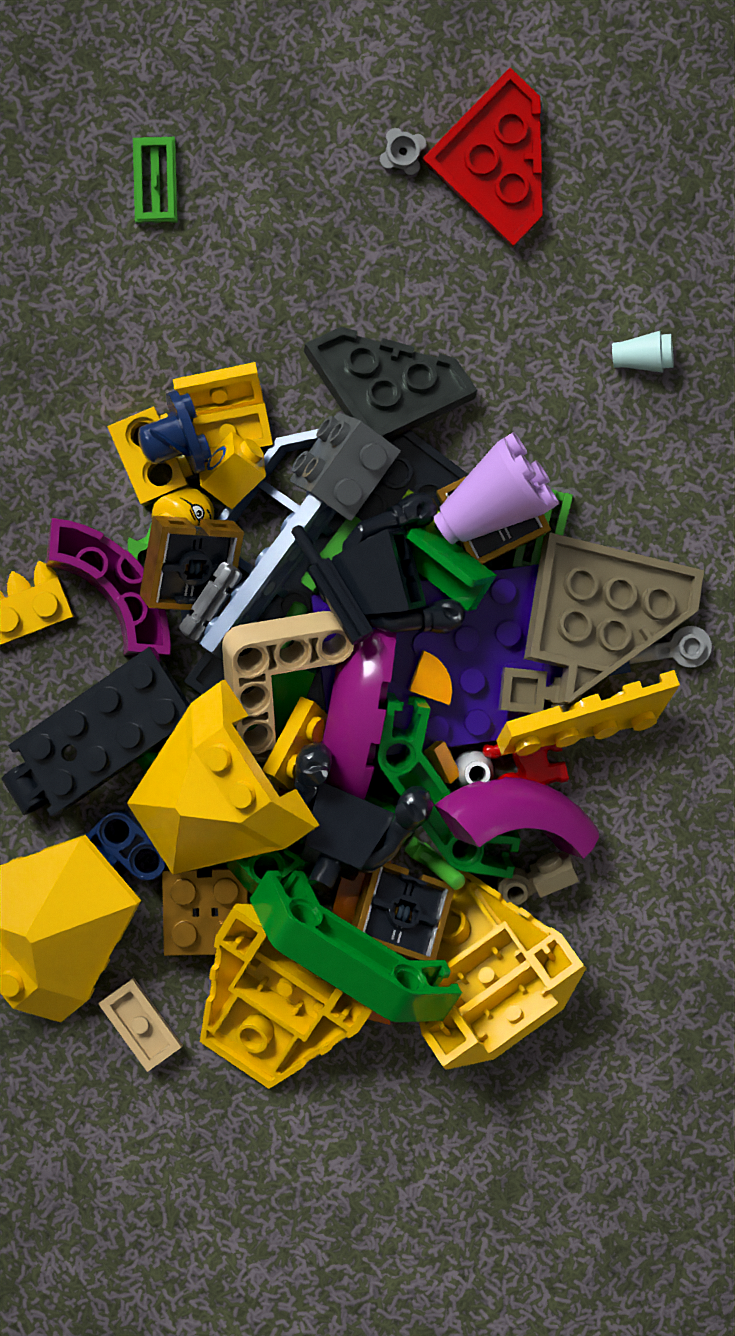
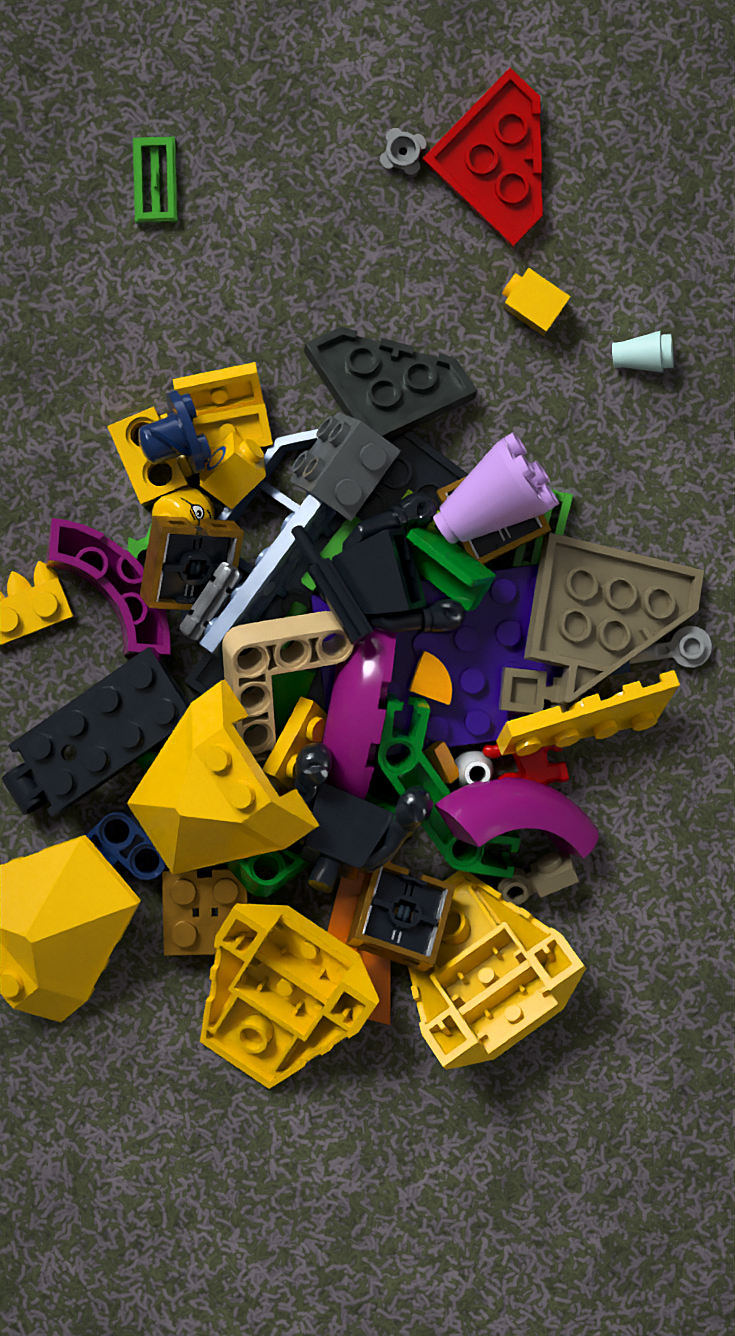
tan plate [98,977,182,1072] -> none
green piece [250,871,462,1022] -> none
bright green bar [405,836,465,890] -> none
none -> yellow brick [501,268,571,336]

